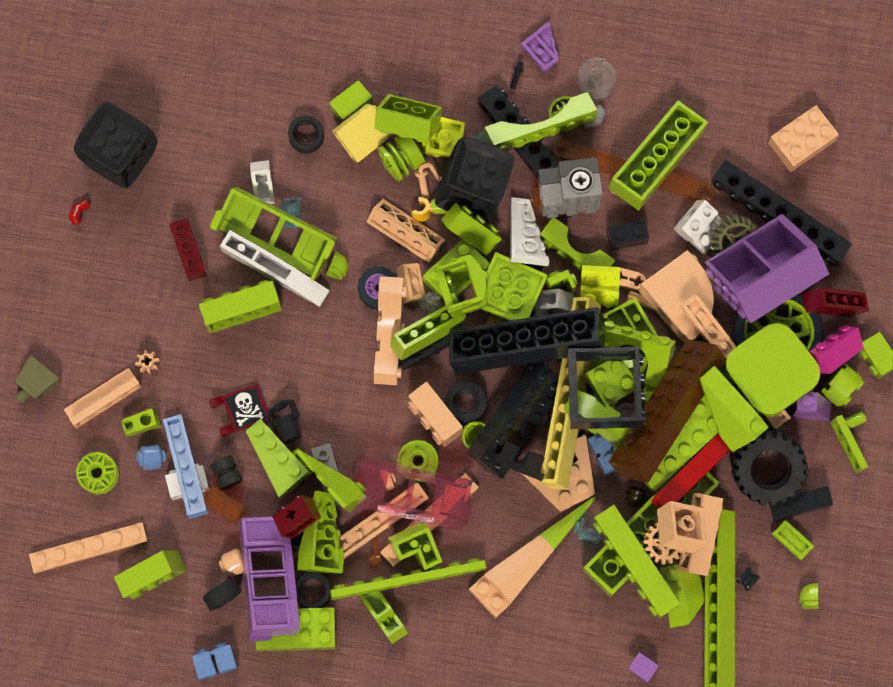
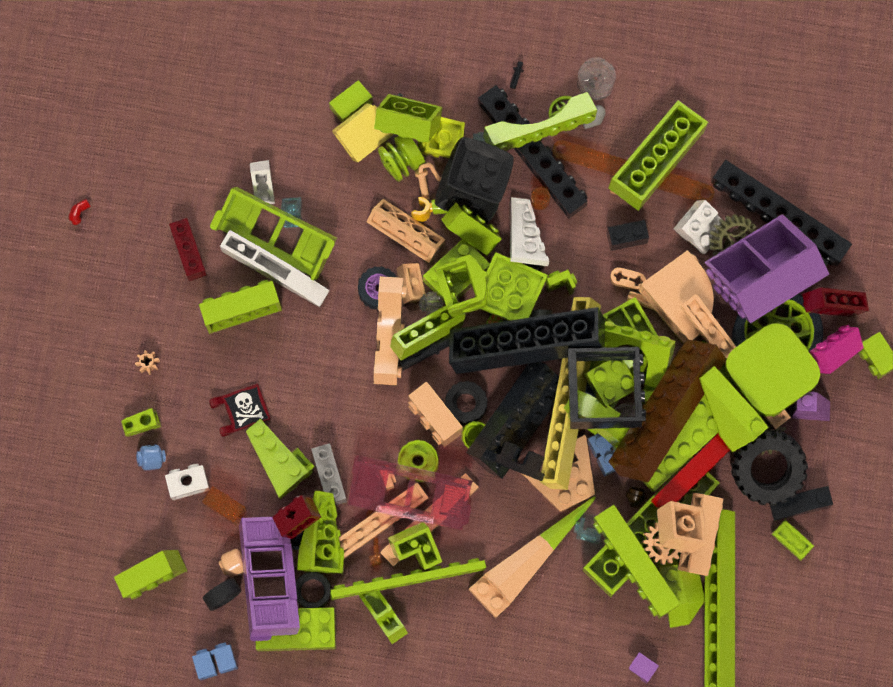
olive torso [15,356,62,404] -> none
light nougat plate [29,522,148,574] -> none
light nougat panel [64,368,141,429] -> none
black piece [74,101,158,189] -> none
lime wheel [76,452,119,495] -> none
medium blue plate [163,414,208,519] -> none
pearl dark grey wheel [210,455,243,491] -> none
black piece [268,399,302,443] -> none
black tyre [288,116,324,154] -> none
lime wedge [296,450,367,512] -> none
lime piece [326,252,348,280] -> none
medium lavender wing [521,22,559,73] -> none
white arch [533,289,574,314] -> none
light grey piece [537,157,602,218] -> none
lime arch [540,218,615,271] -> none
neon yellow plate [580,265,620,308] -> none
black wheel [736,567,760,591] -> none
light nougat brick [768,105,839,172] -> none
lime piece [799,583,819,609] -> none
lime brick [819,363,864,407] -> none
lime piece [830,412,868,474] -> none

